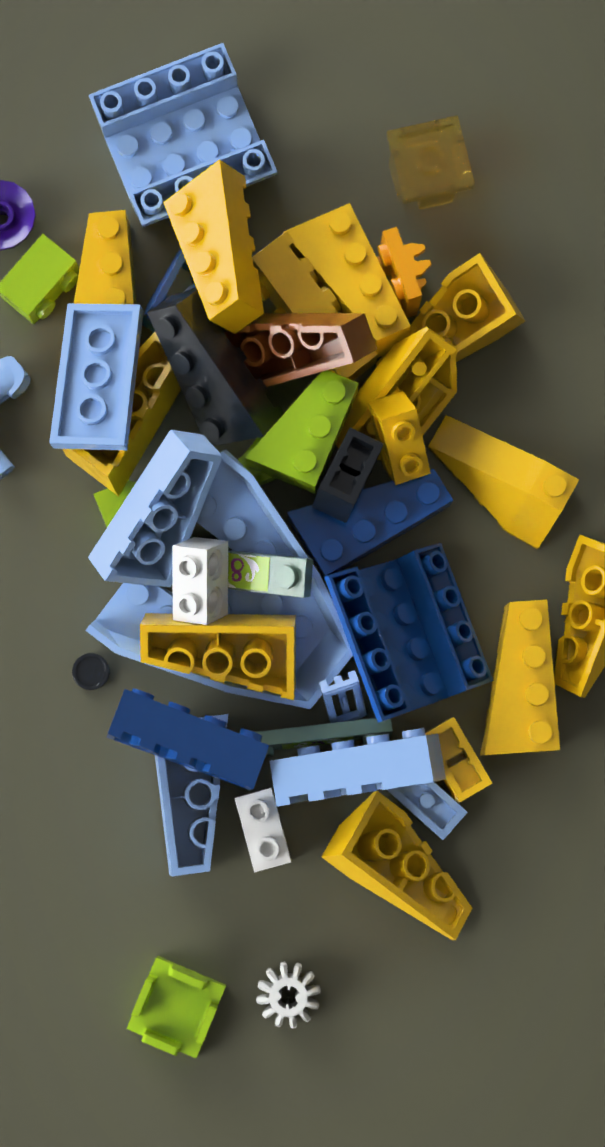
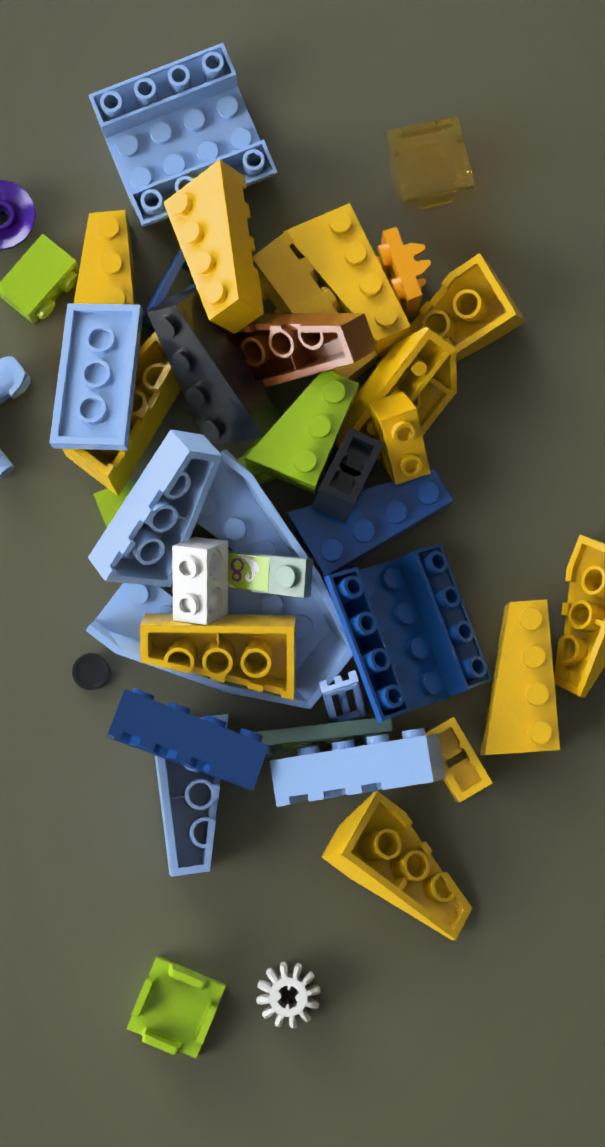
white brick [235,787,291,873] -> none
light blue plate [386,782,468,840] -> none
yellow wedge [428,415,579,549] -> none

